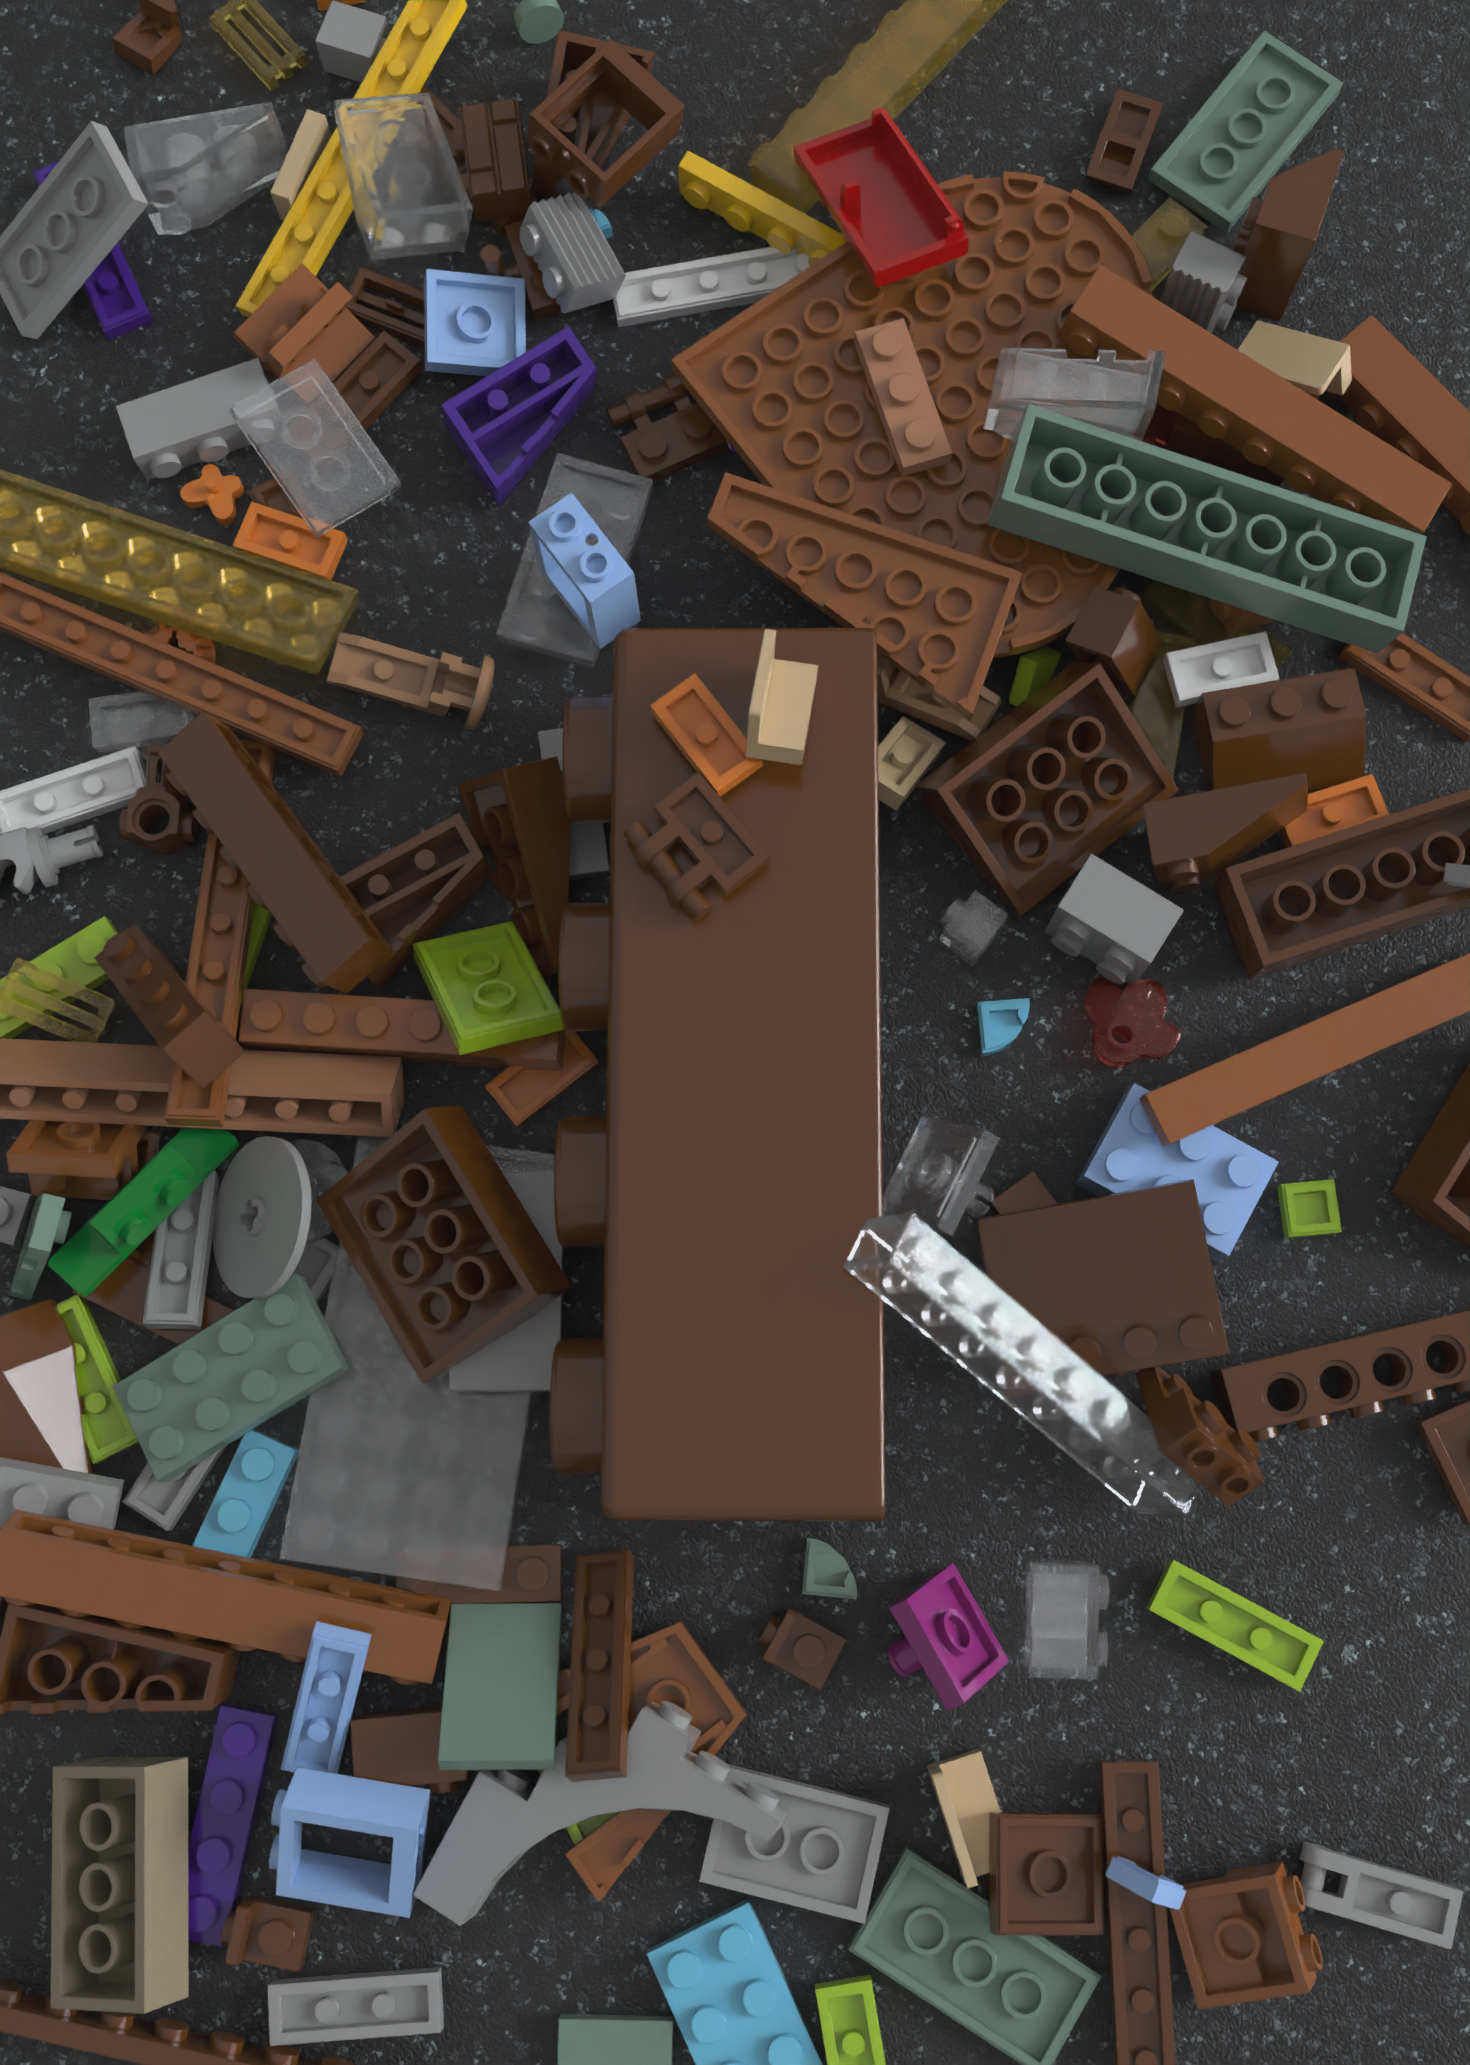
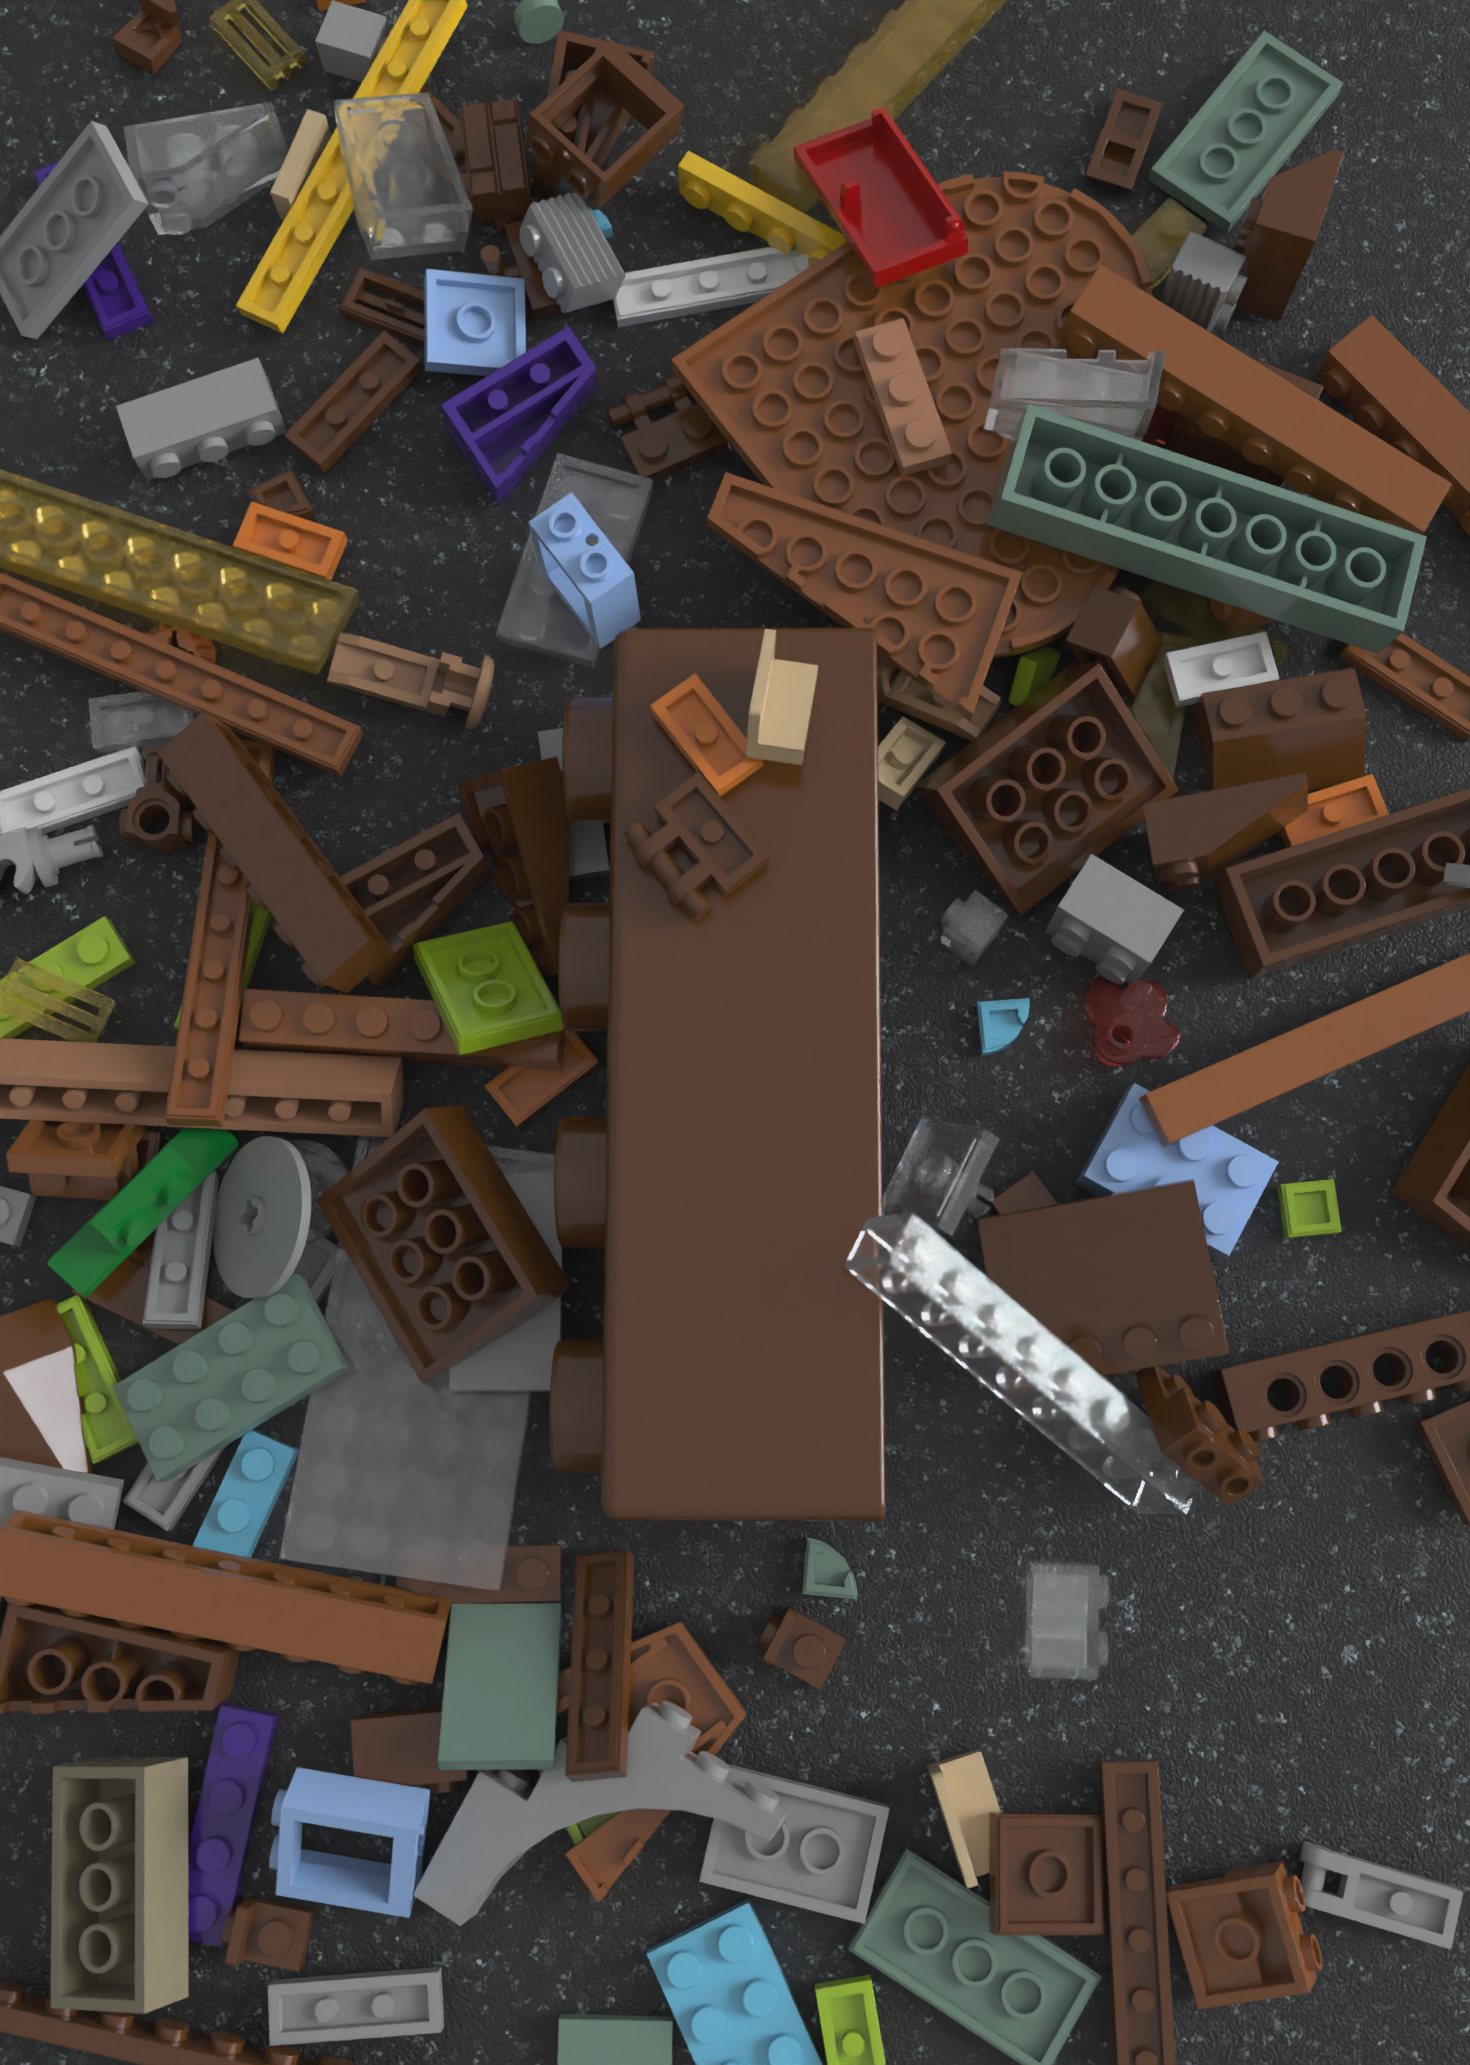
sand green wing [9,1193,72,1300] -> none
reddish brown arch [95,923,245,1089] -> none
orange piece [180,464,244,526] -> none
clear tile [230,358,401,538] -> none
dark orange bracket [233,263,375,410] -> none
light blue tile [281,1621,372,1774] -> none
magenta tile [888,1563,1009,1711] -> none
light blue tile [1105,1856,1186,1910] -> none
lime plate [1146,1559,1324,1692] -> none
tan panel [1238,320,1352,395] -> none

